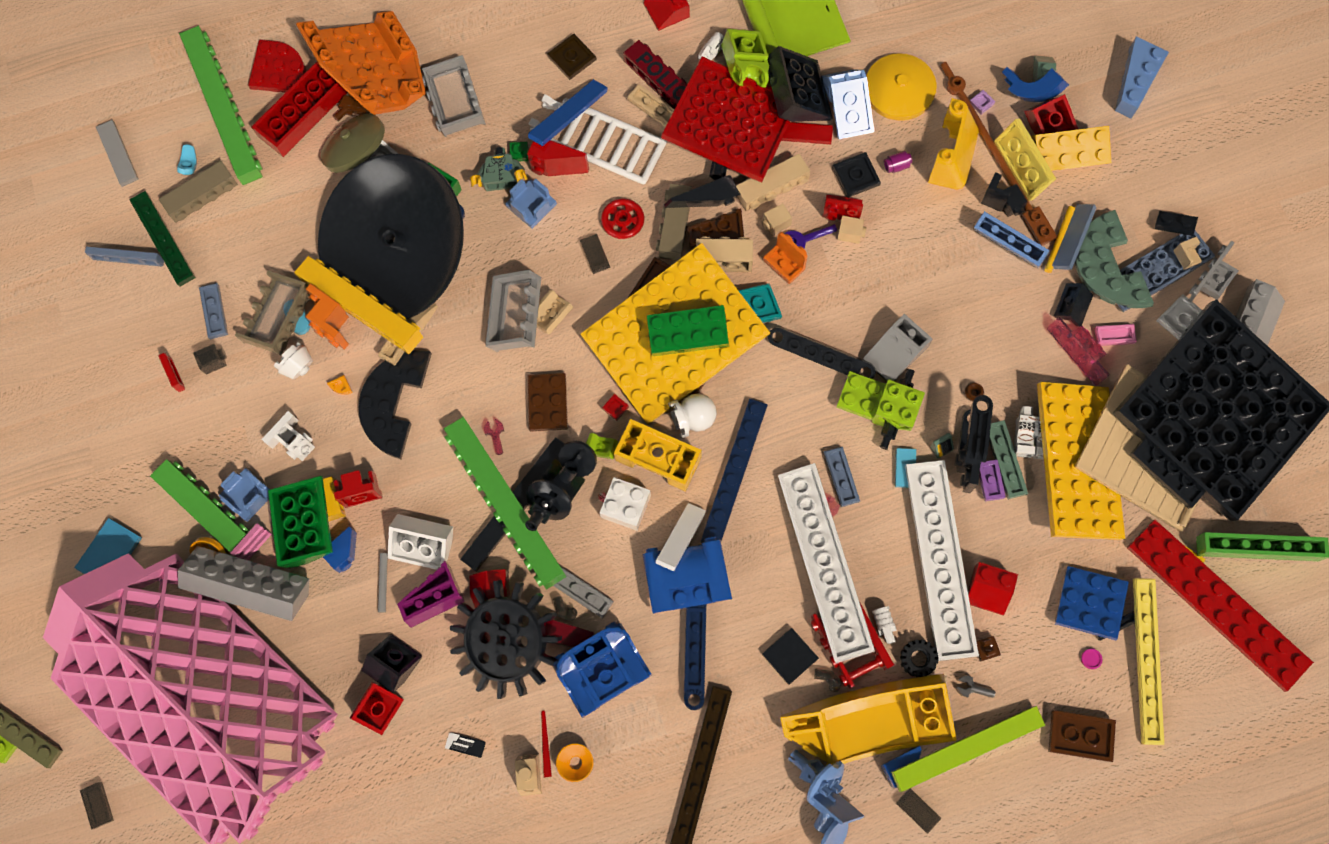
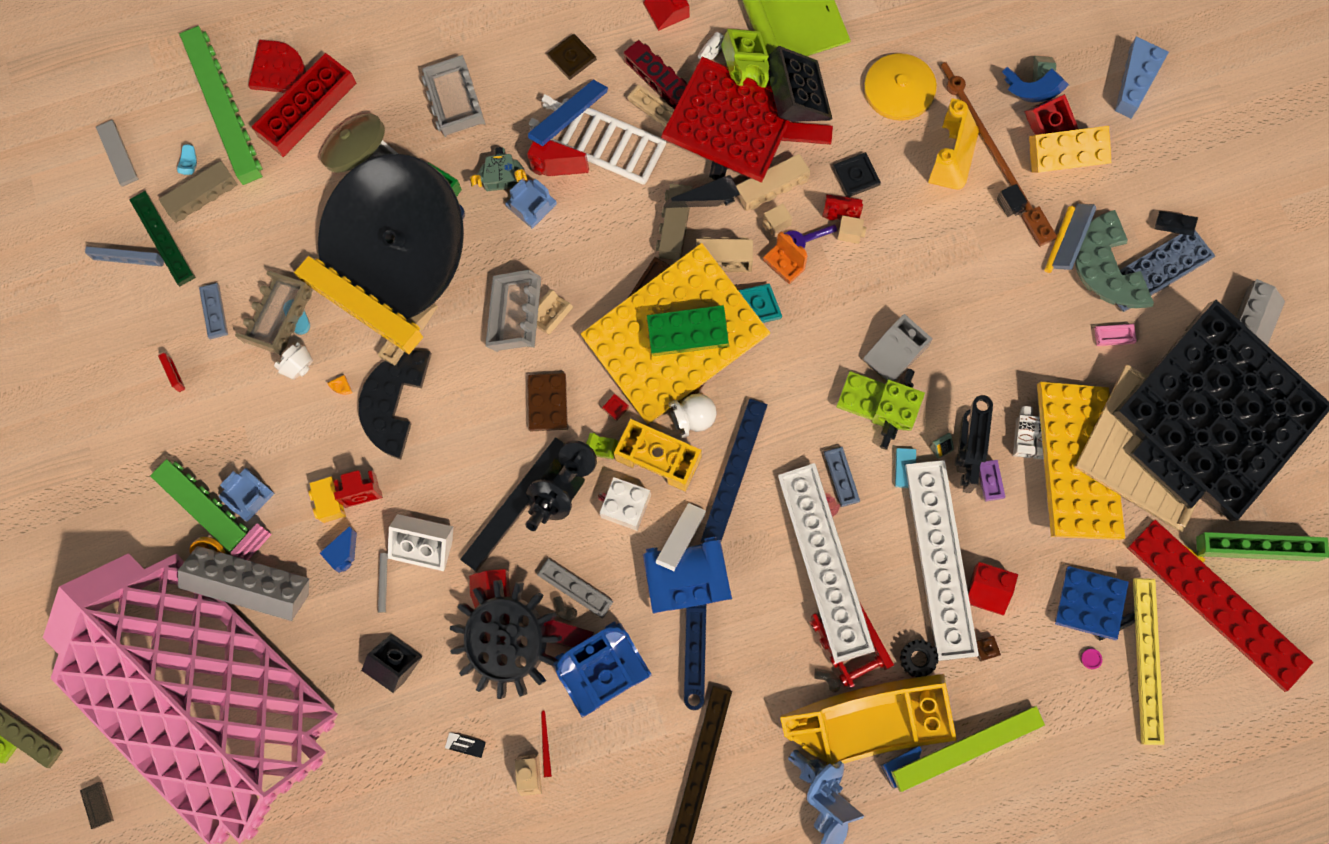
dark azure tile [74,518,142,574] -> none
clear smoke brick [193,344,227,375] -> none
white tile [261,411,315,461] -> none
green slope [268,476,333,569] -> none
orange wedge [296,11,426,115] -> none
orange bracket [305,283,349,350] -> none
reddish brown piece [333,95,370,122] -> none
red slope [350,682,404,735] -> none
magenta wedge [397,561,465,628] -> none
bright green brick [444,416,566,590] -> none
clear pink bar [484,419,505,455] -> none
green plate [510,142,529,162] -> none
light orange piece [556,743,594,782] -> none
clear smoke tile [580,234,610,274] -> none
red plate [601,198,645,239] -> none
reddish brown wing [688,208,744,247] -> none
black tile [762,628,819,685] -> none
black plate [768,327,876,379] -> none
bracket [822,69,874,139] -> none
white hinge [872,606,897,644] -> none
magenta brick [884,150,912,173] -> none
clear smoke tile [895,788,941,834] -> none
flat silver bar [956,675,996,698] -> none
reddish brown plate [965,383,984,402] -> none
lavender tile [970,90,995,115] -> none
medium blue brick [974,211,1049,269] -> none
black panel [981,172,1010,212] -> none
sand green plate [989,420,1028,500] -> none
light yellow tile [994,118,1056,201] -> none
clear pink bracket [1047,317,1109,386] -> none
reddish brown plate [1048,710,1116,762] -> none
black panel [1054,283,1093,327] -> none
white tile [1156,294,1202,340] -> none
tan panel [1174,236,1202,270] -> none
light grey bracket [1188,241,1239,303] -> none

